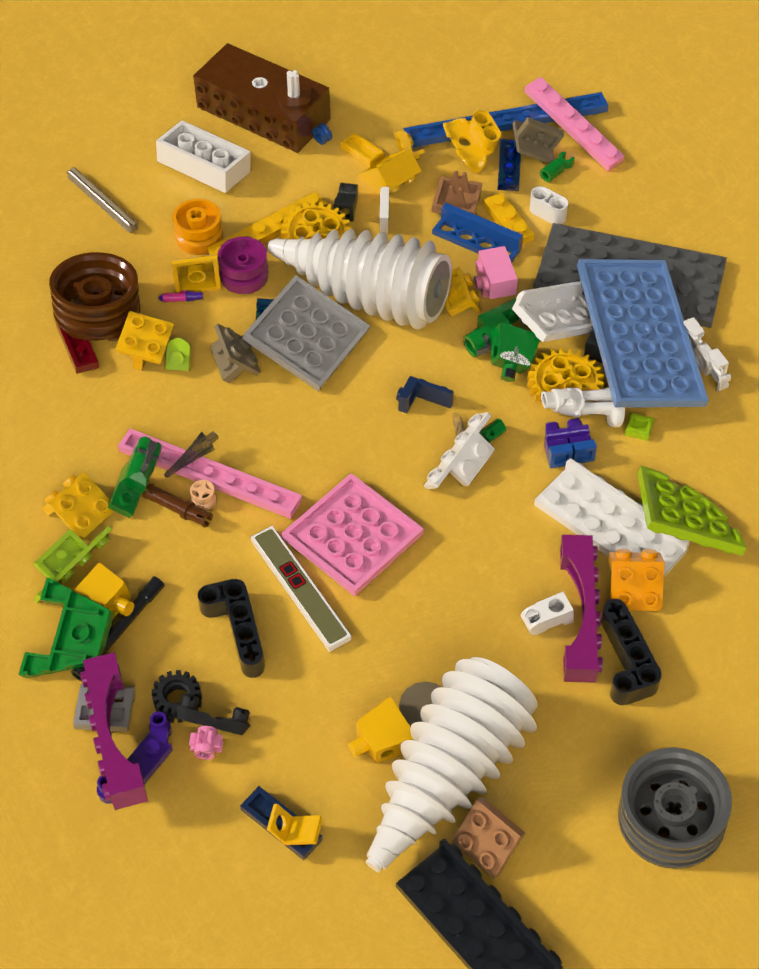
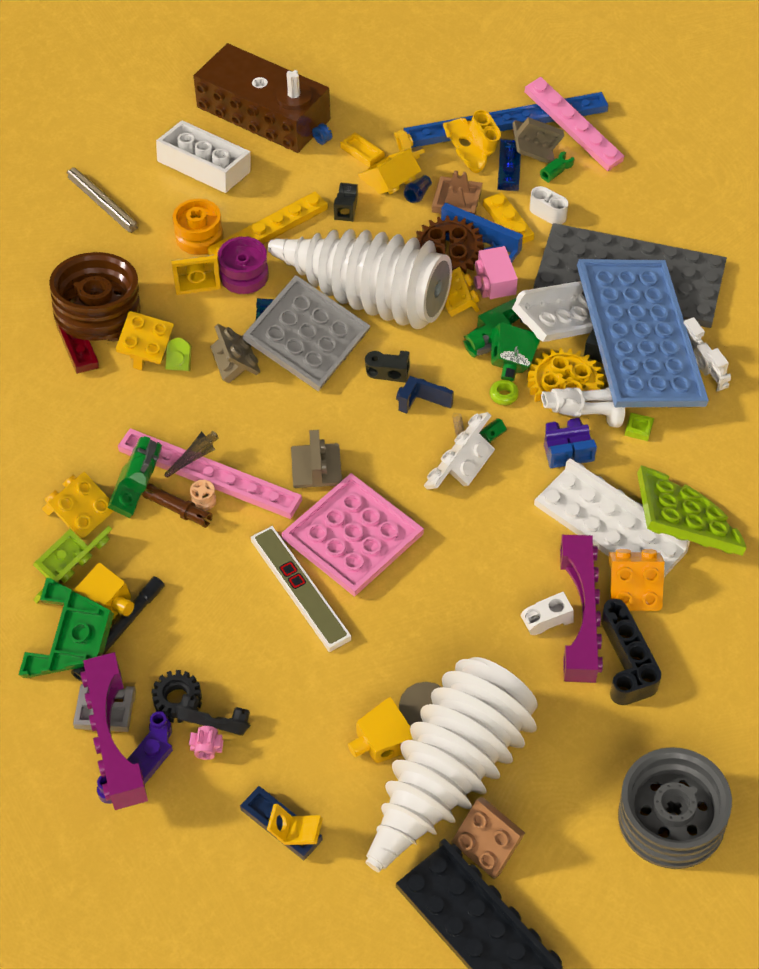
piece [159,290,203,302] -> none
black beam [198,579,265,678] -> none
yellow gear [281,201,352,239] -> none
white tile [380,187,389,234] -> none
none -> dark tan bracket [291,430,342,488]
none -> pearl dark grey leg [365,351,410,383]
none -> clear blue cone [404,175,432,203]
none -> reddish brown gear [416,215,484,274]
none -> lime piece [490,380,519,406]

